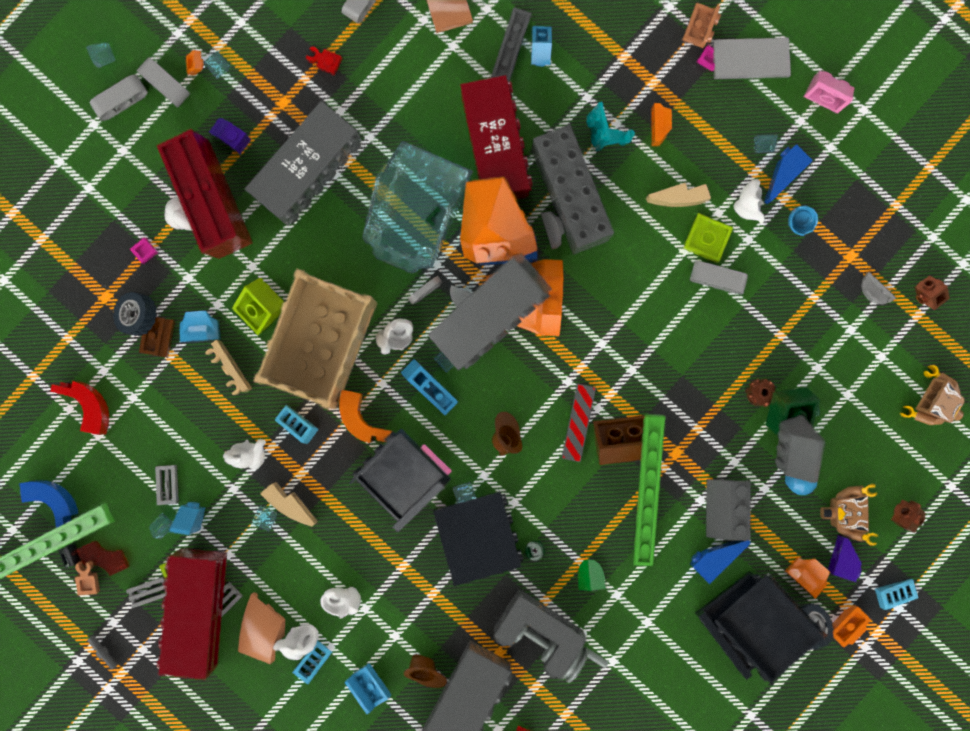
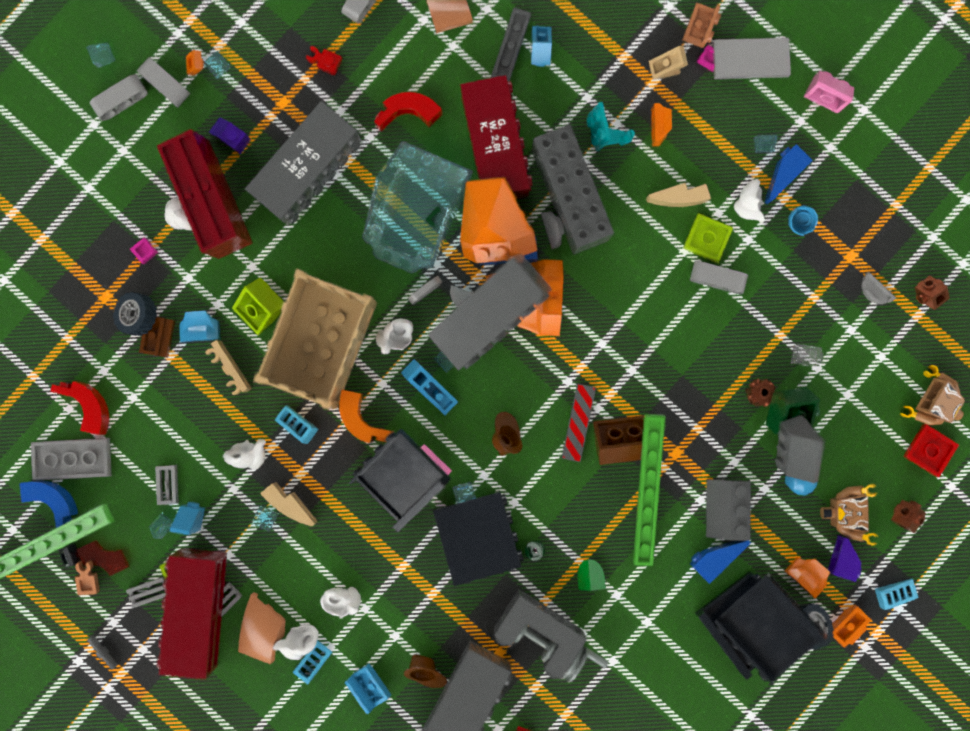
none -> light grey tile [31,438,111,481]
none -> red arch [374,92,443,132]
none -> tan slope [649,46,688,79]
none -> clear brick [791,344,824,367]
none -> red plate [903,424,959,477]

